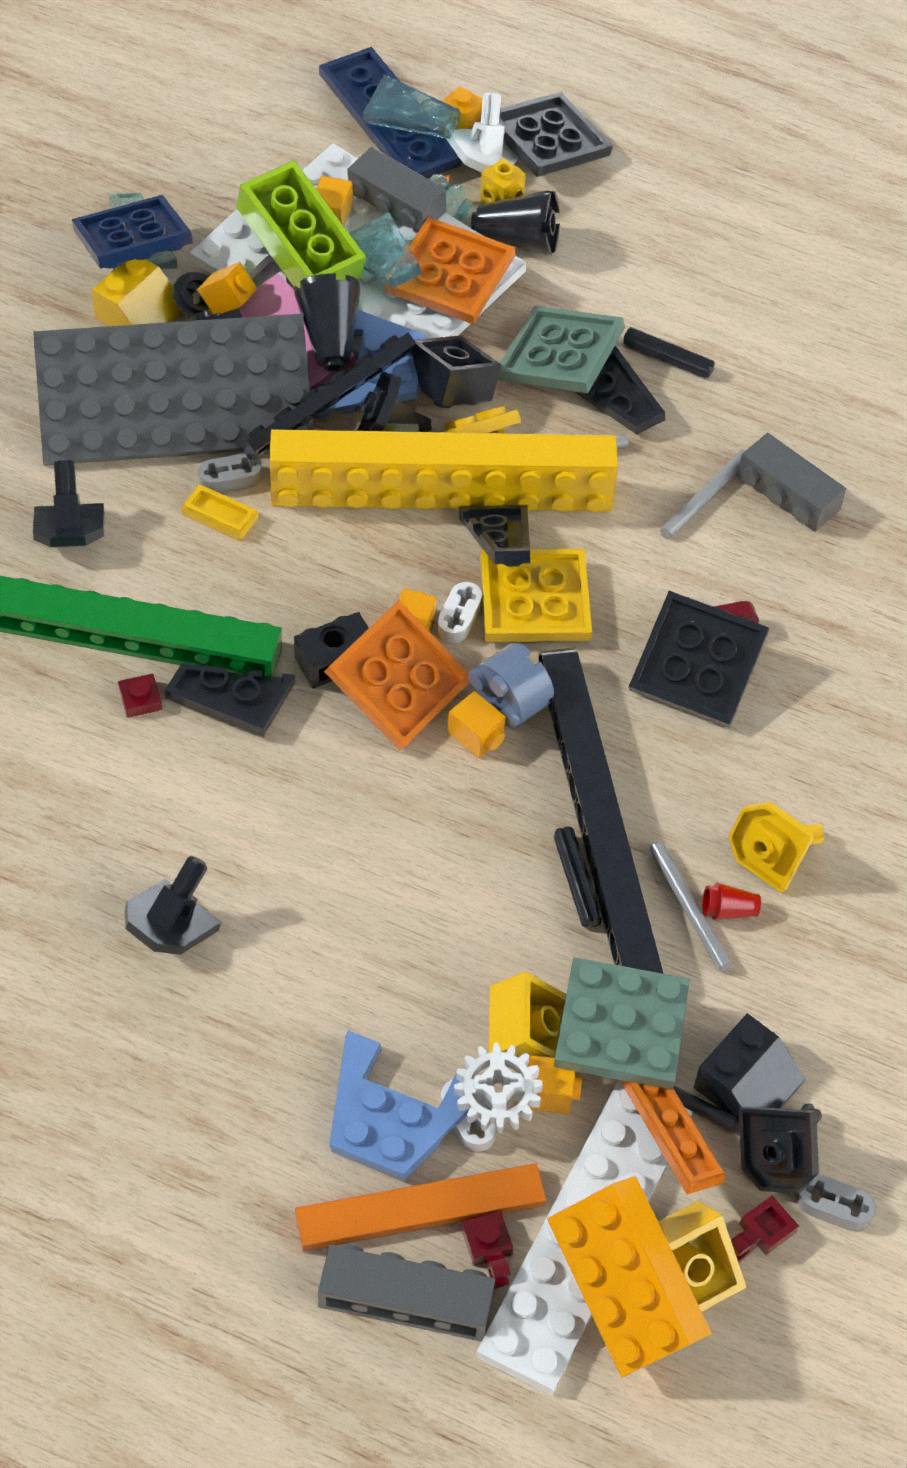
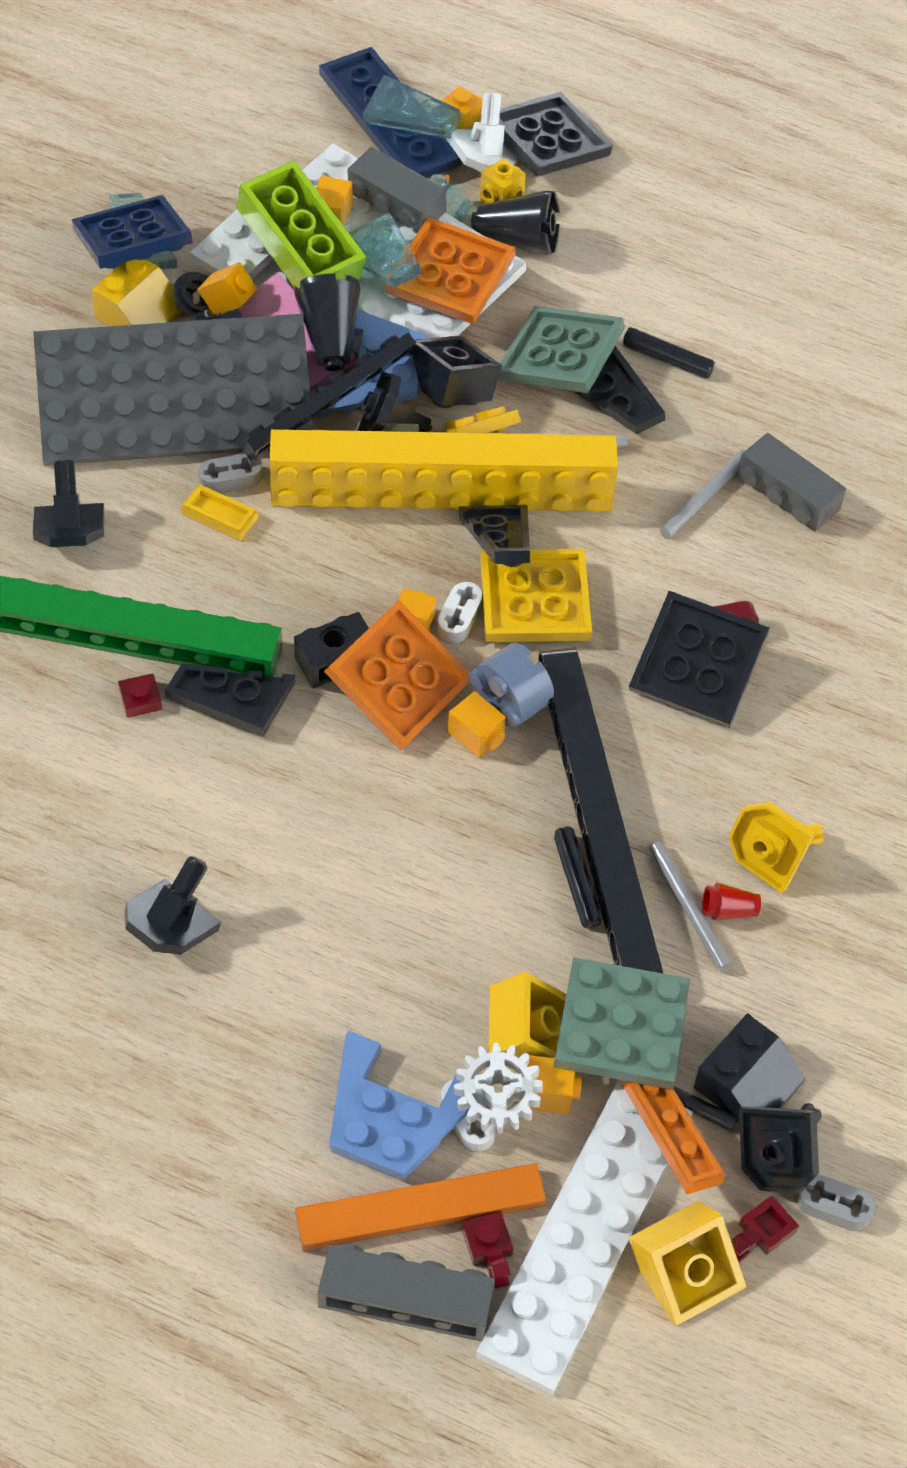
light orange brick [547,1176,712,1378] -> none

